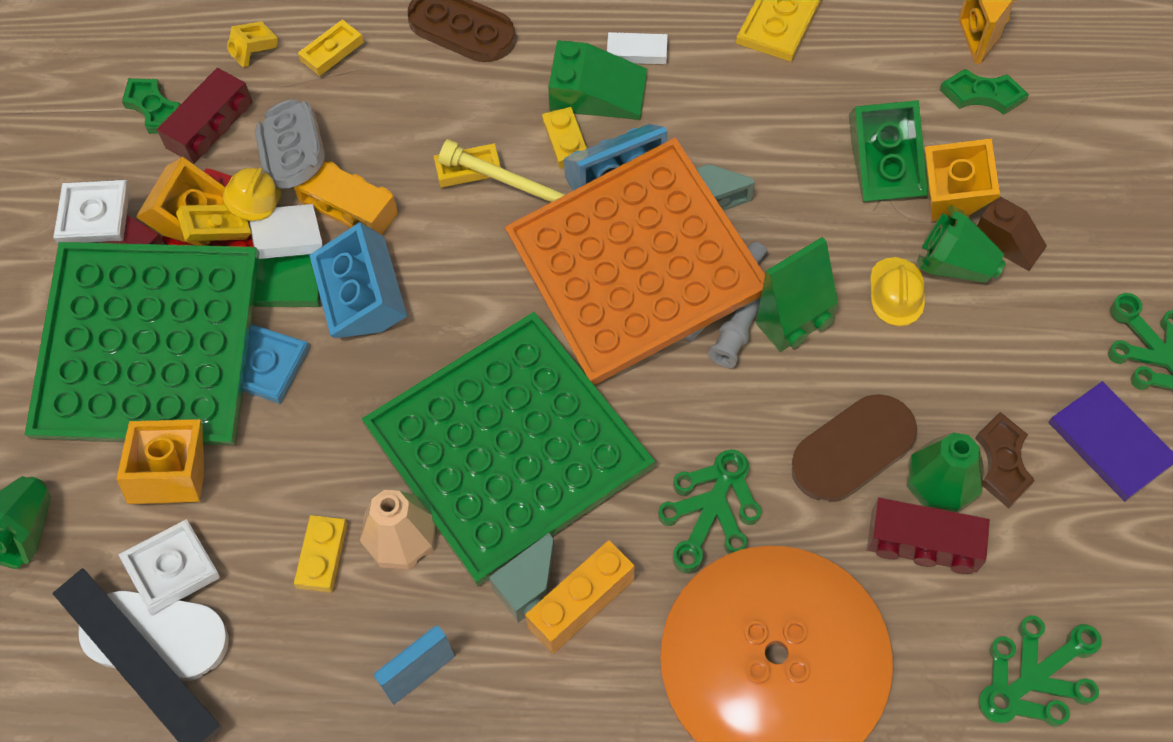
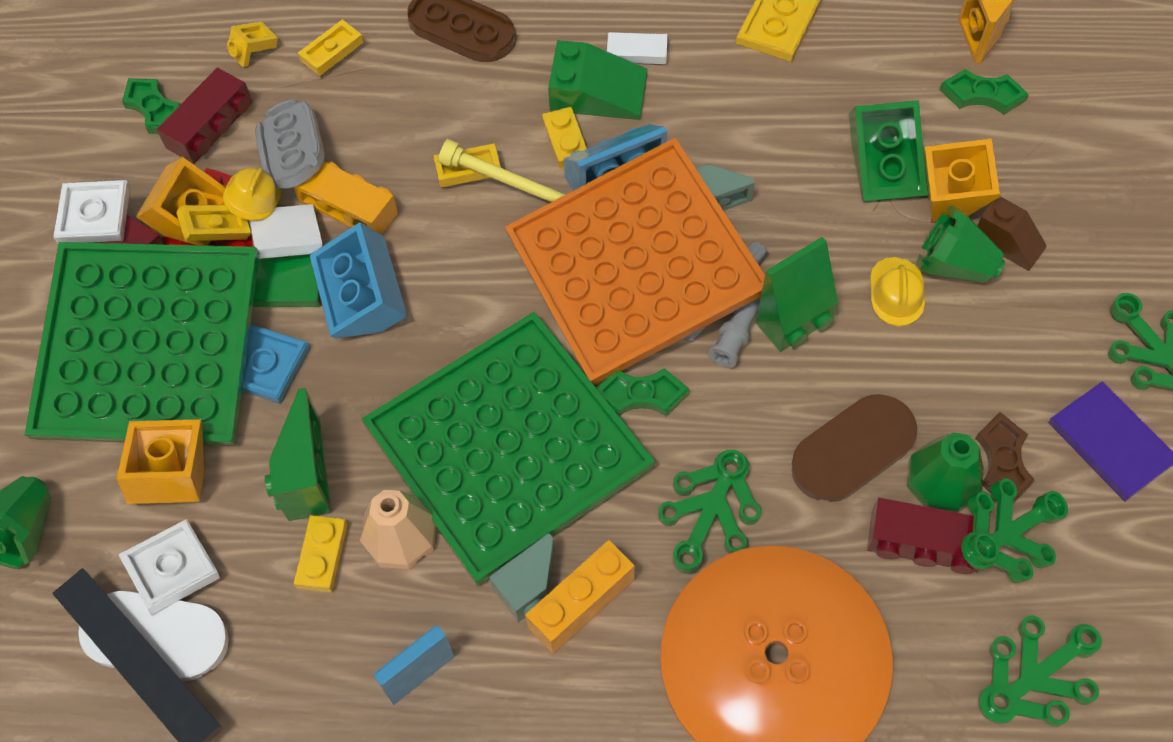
none -> green slope [265,388,331,521]
none -> green tile [596,368,690,417]
none -> green plant [961,478,1068,583]

